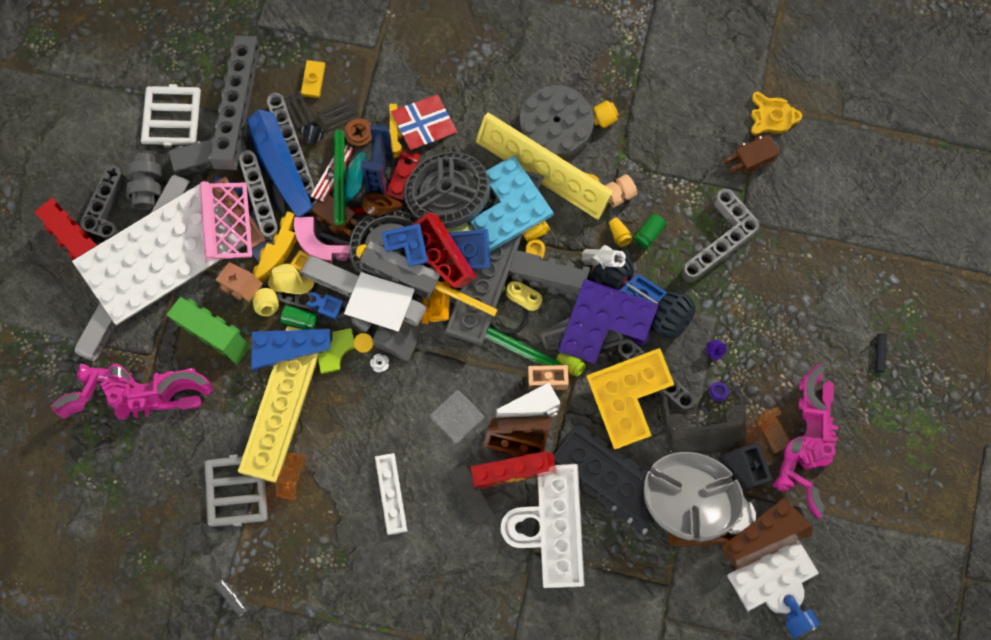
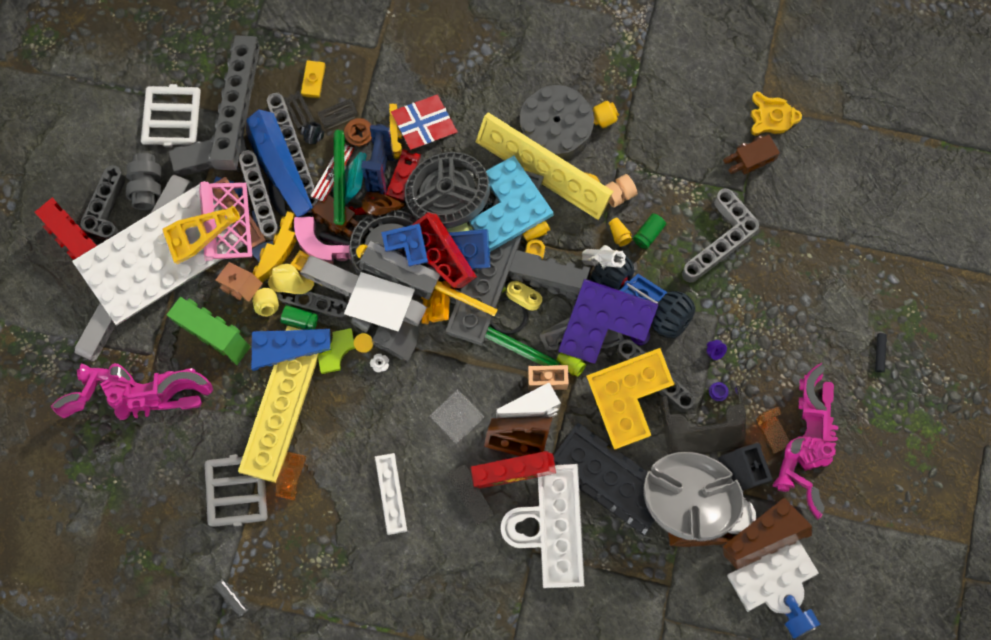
blue plate [307,292,344,320] -> none
none -> yellow plate [162,206,240,264]

